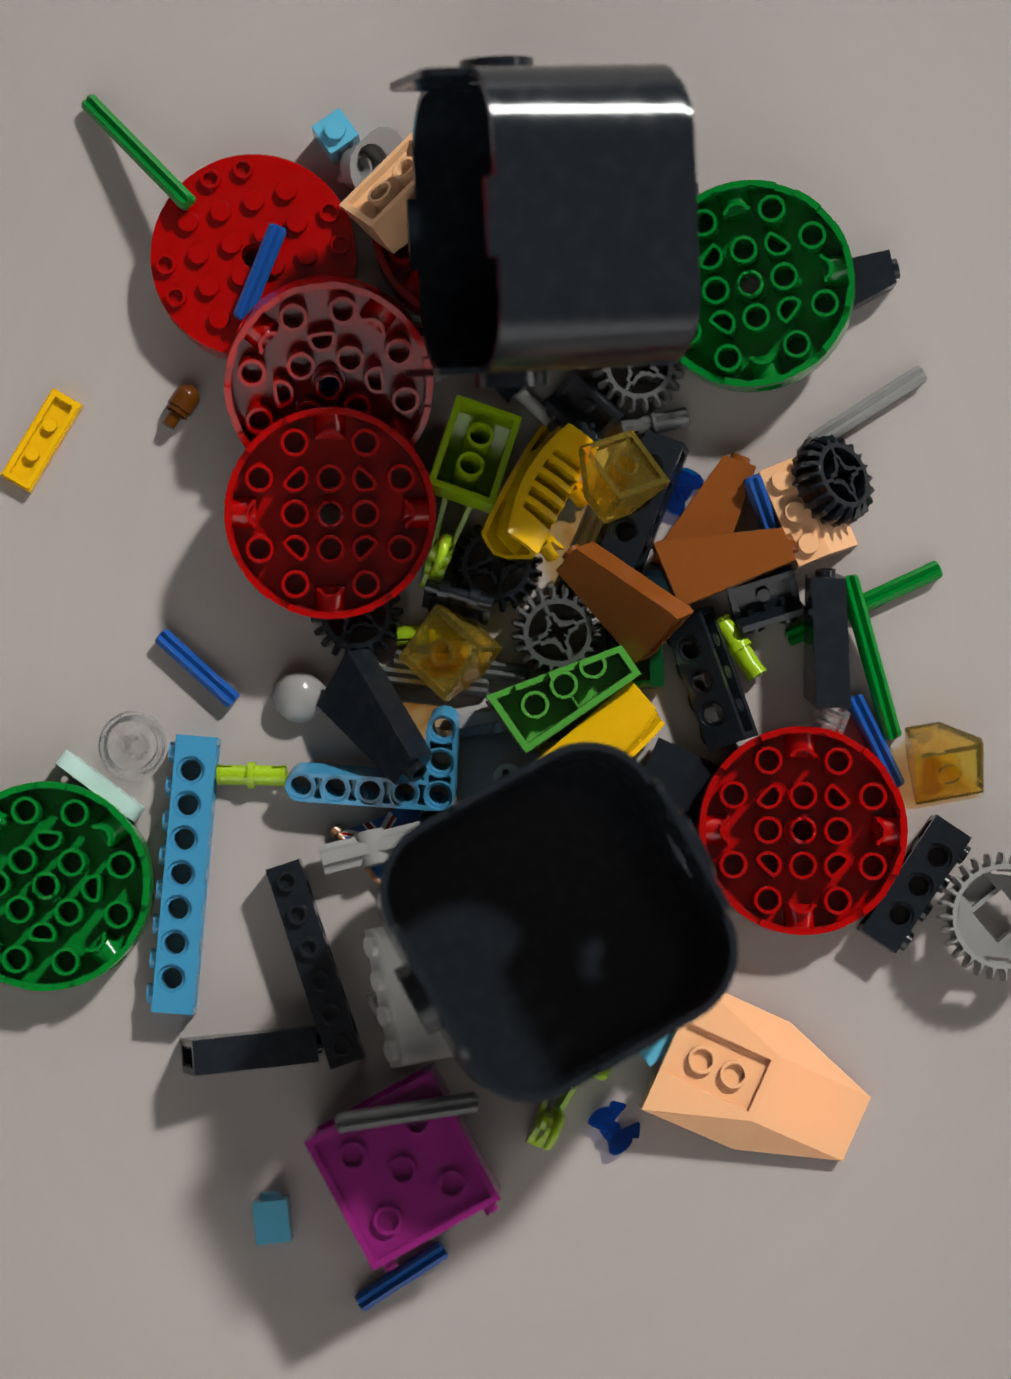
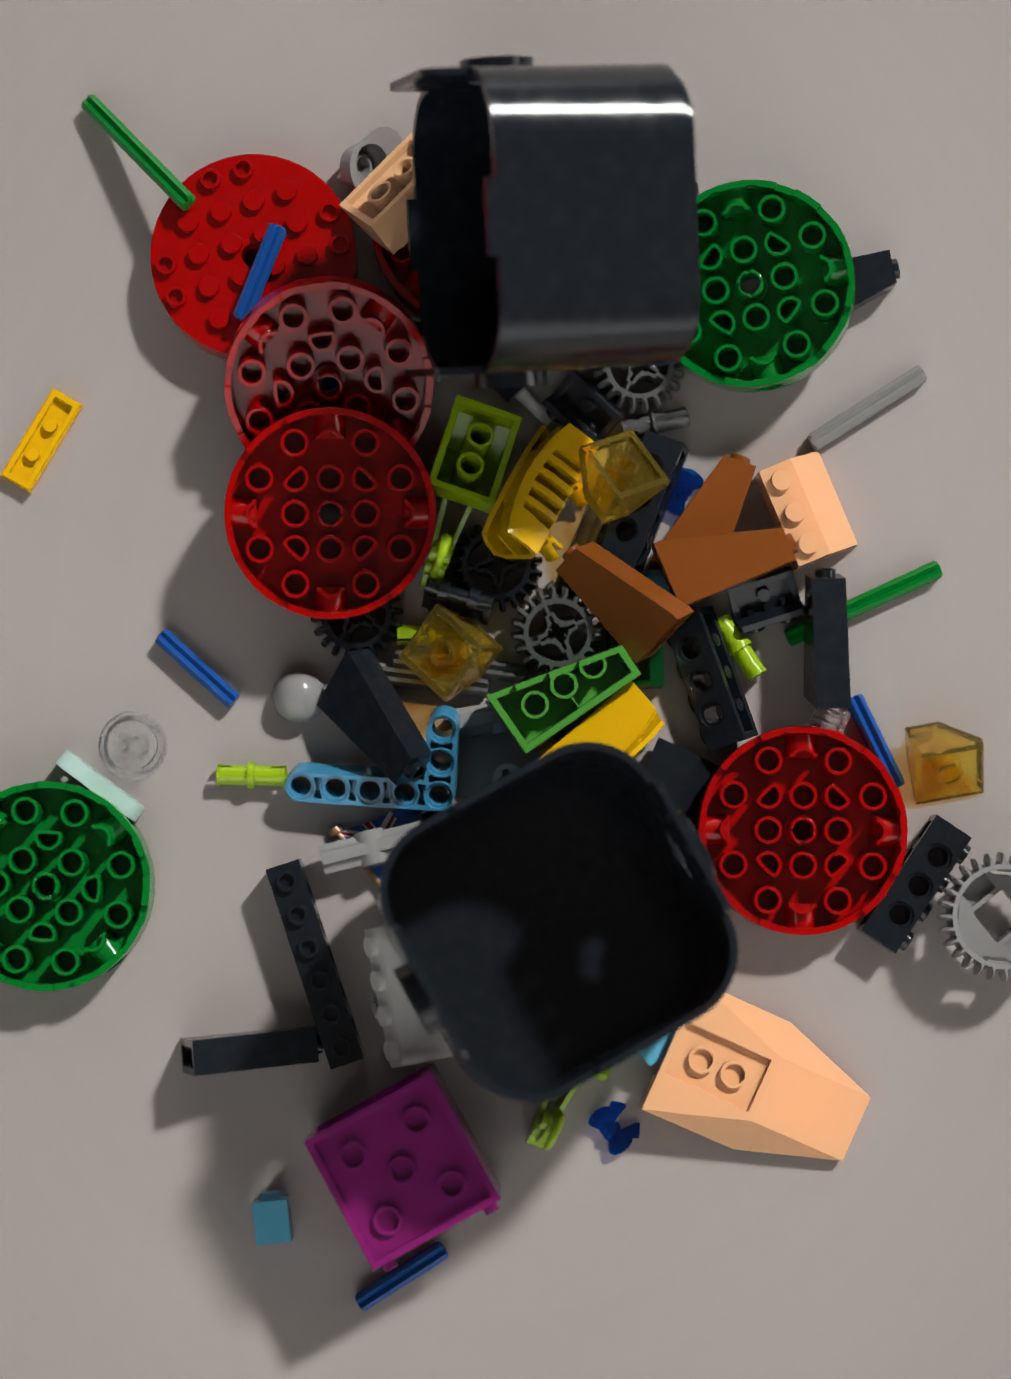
dark azure brick [146,734,221,1015] -> none
reddish brown cylinder [162,384,200,430] -> none
medium azure brick [312,108,360,165] -> none
dark grey axle [335,1092,479,1133] -> none
blue axle [743,474,792,568] -> none
black gear [790,434,875,528] -> none
green axle [844,574,902,740] -> none

